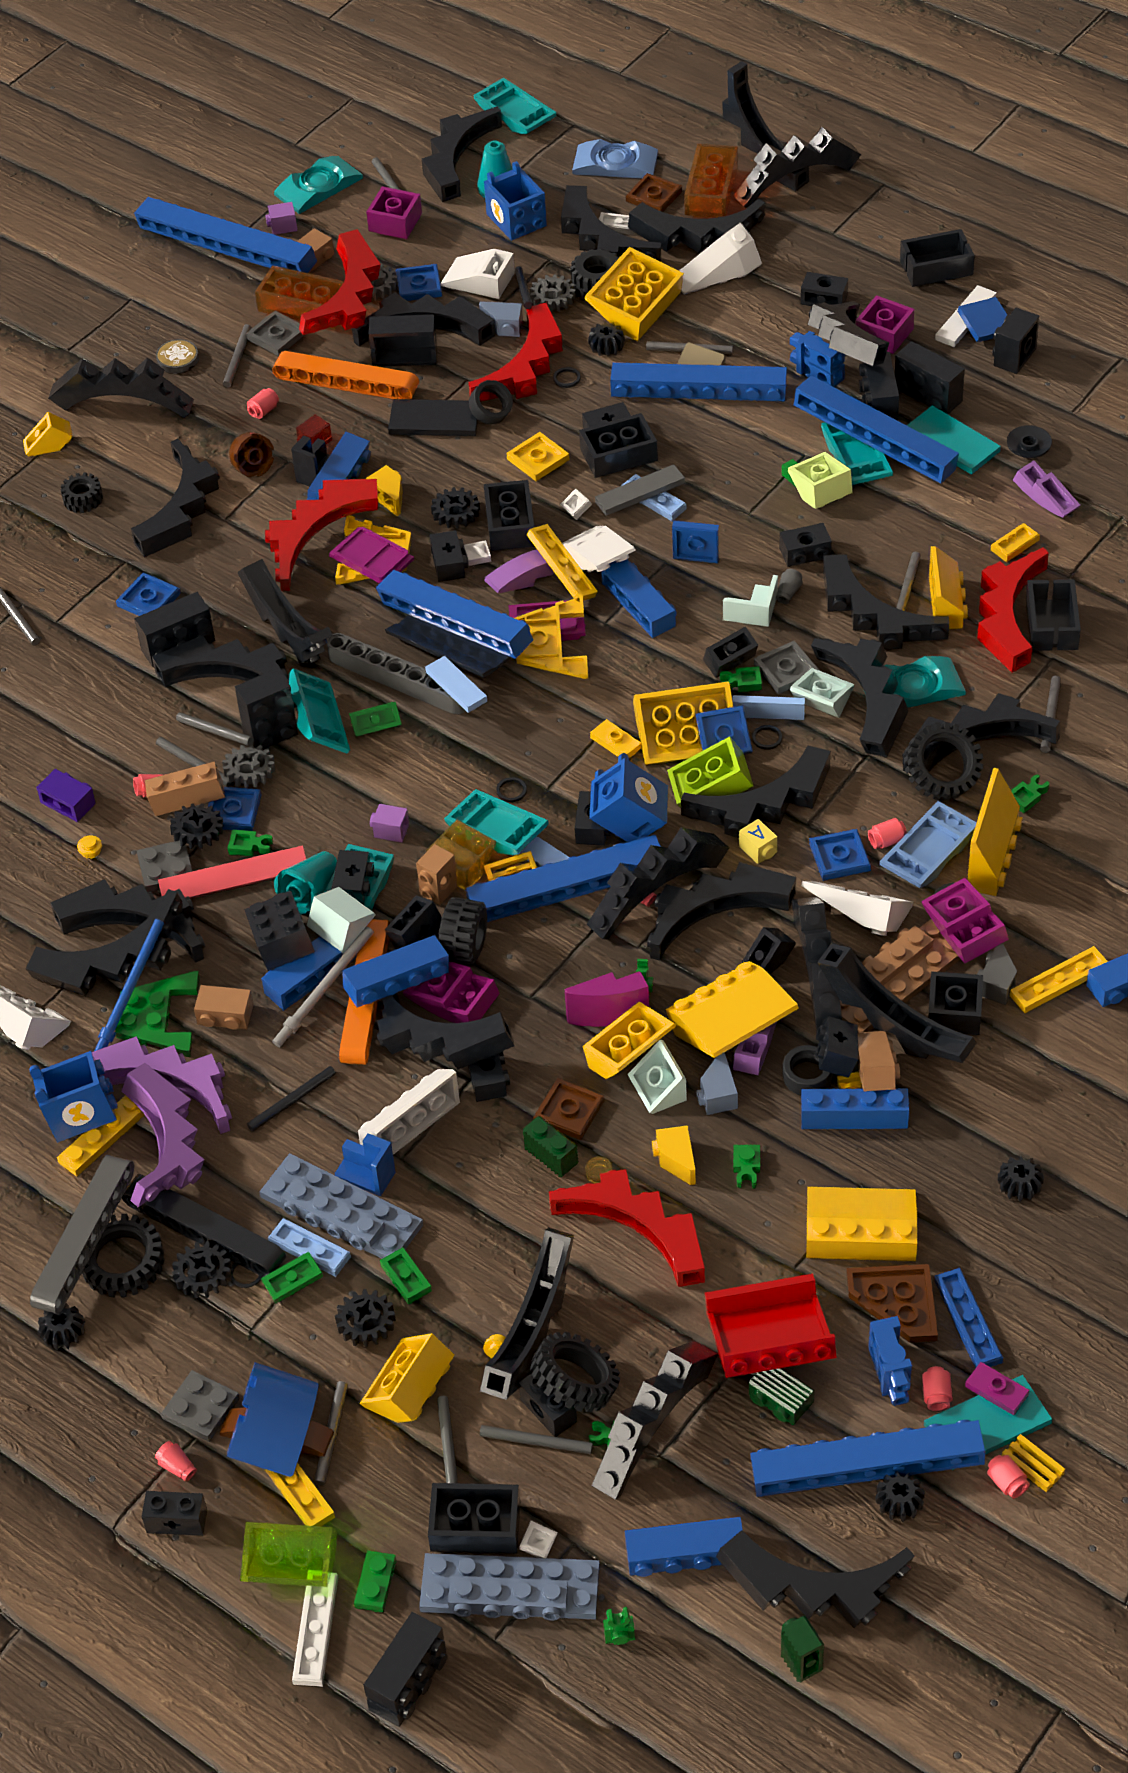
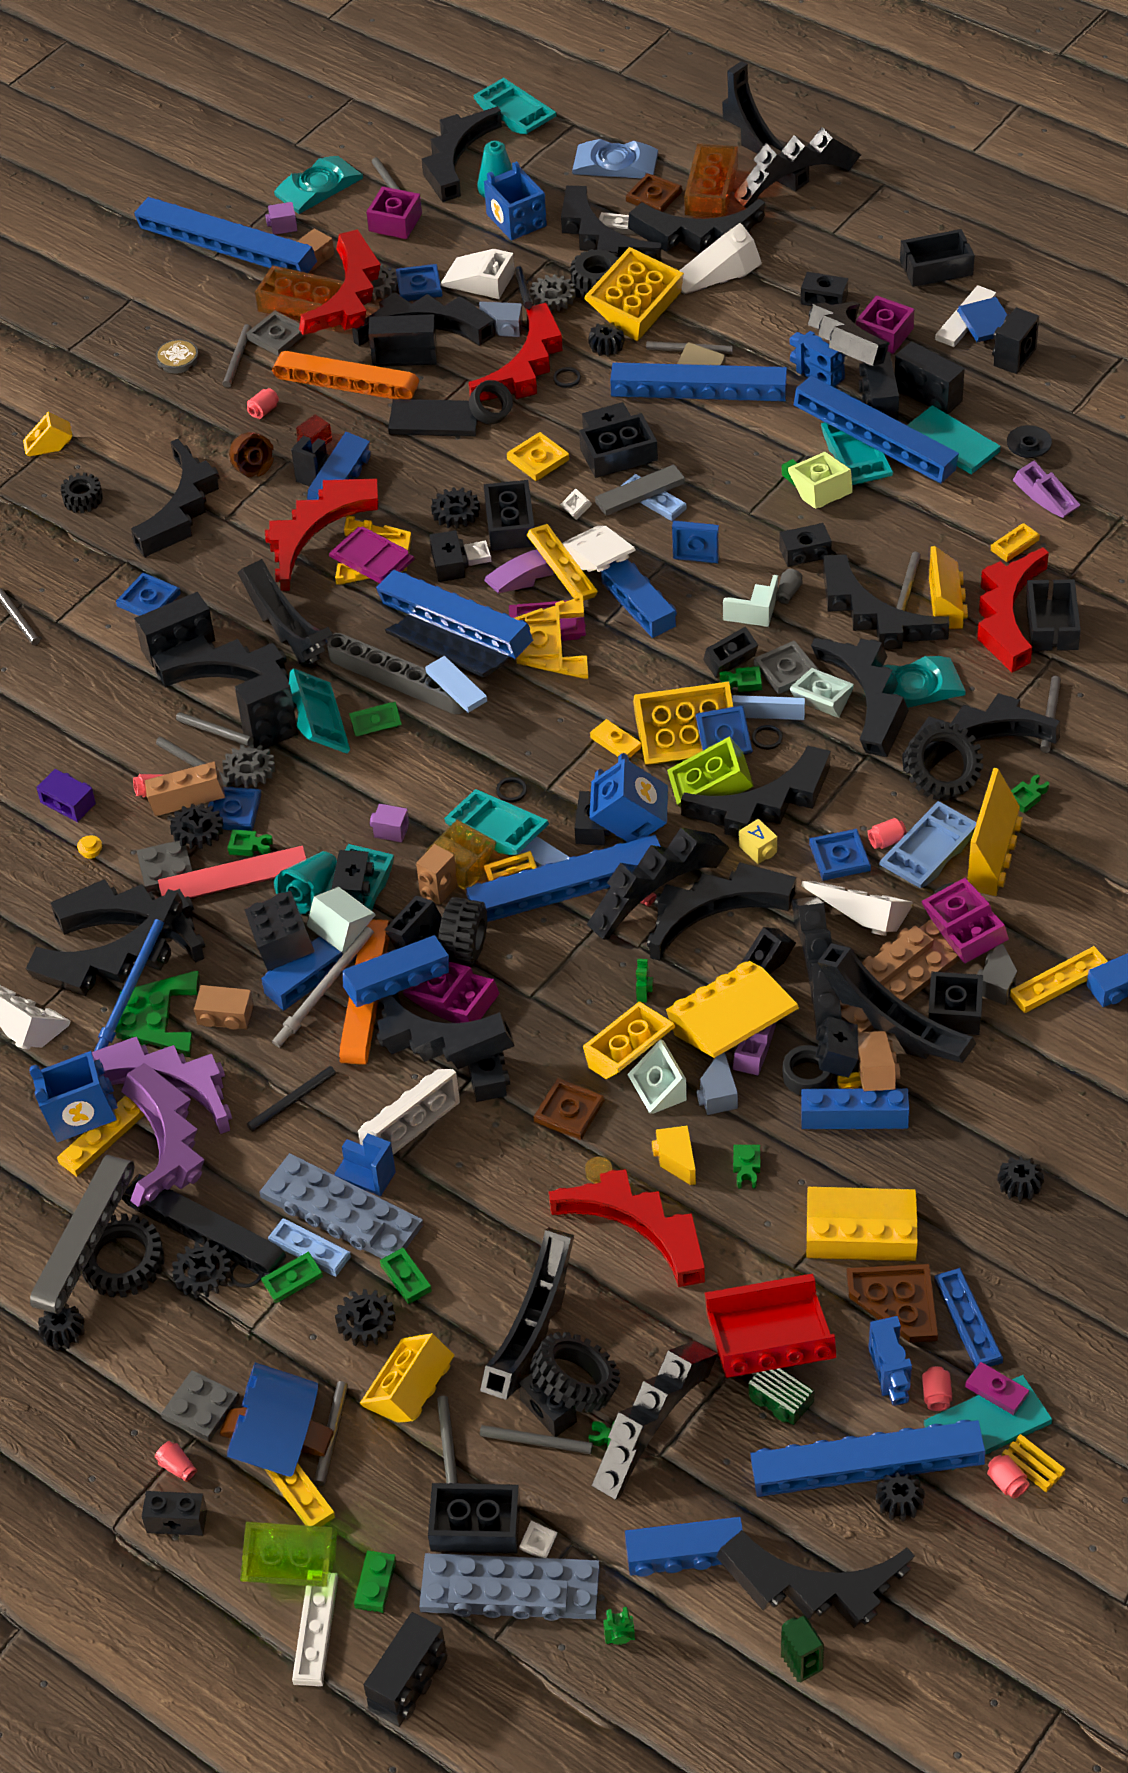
black arch [48,358,194,418] -> none
yellow slope [366,465,403,516] -> none
yellow plate [483,1334,506,1359] -> none
dark green brick [523,1116,579,1177] -> none
magenta slope [564,971,649,1027] -> none

